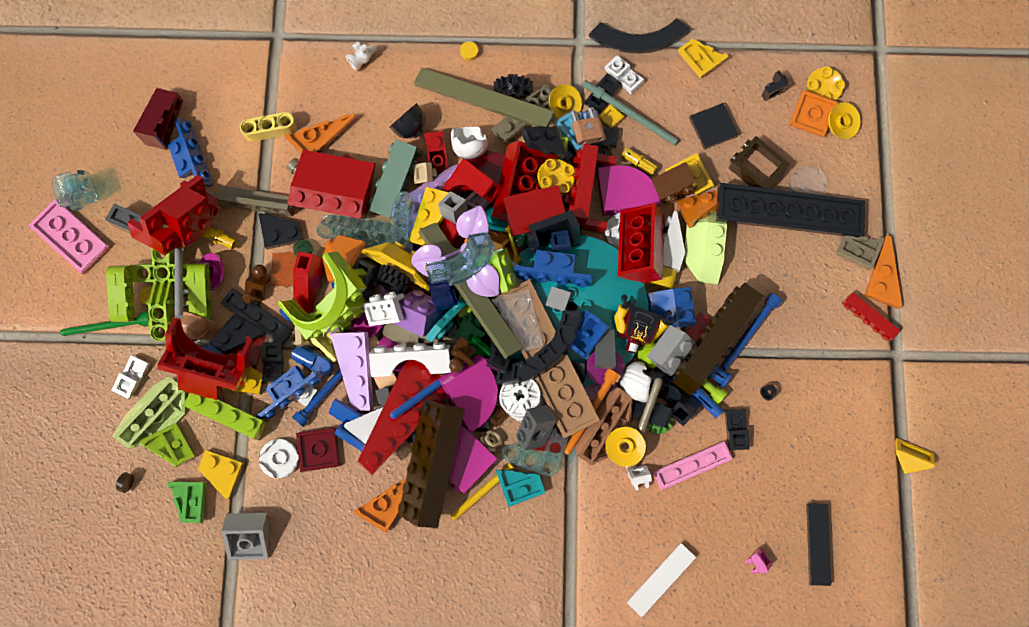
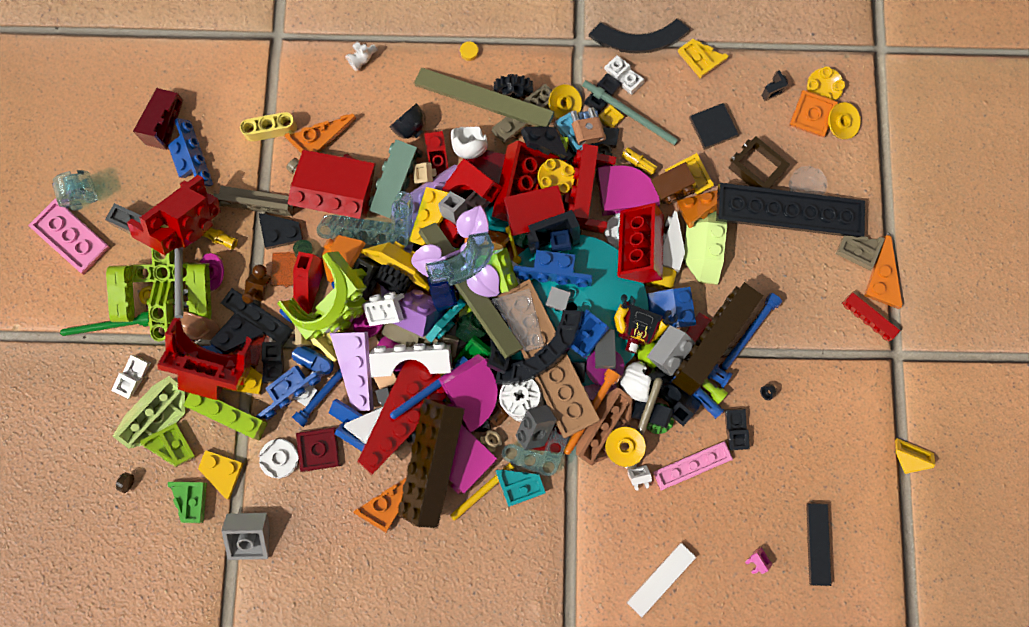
reddish brown piece [449,337,476,373] -> none

